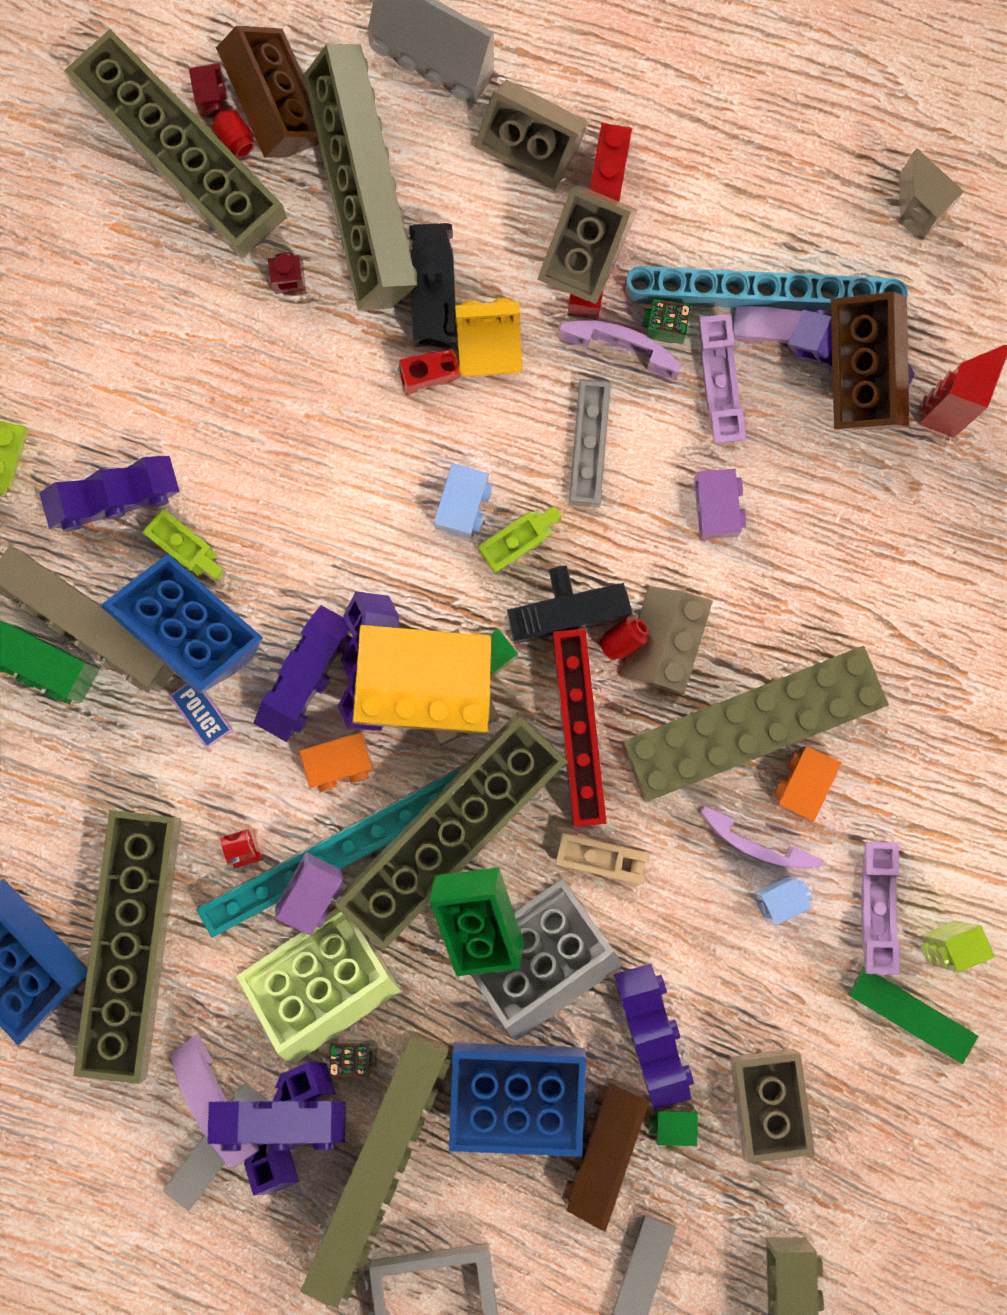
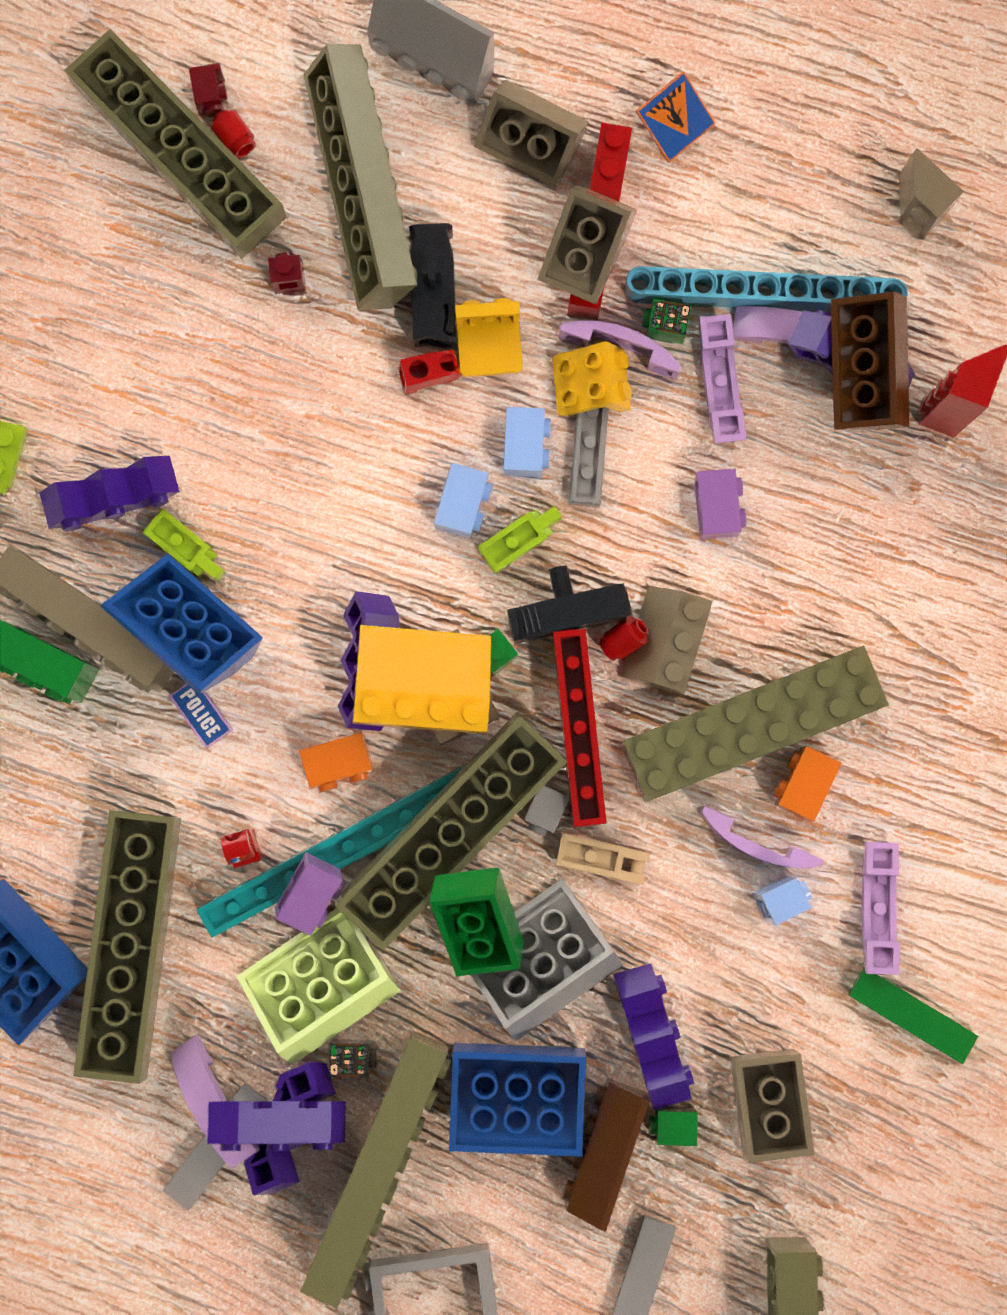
reddish brown slope [216,25,319,158] -> none
dark purple brick [253,605,352,742] -> none
lime brick [920,921,995,973] -> none
none -> light blue brick [504,407,551,478]
none -> light grey brick [524,786,570,836]
none -> yellow bracket [552,341,632,417]
none -> piece [635,71,716,163]

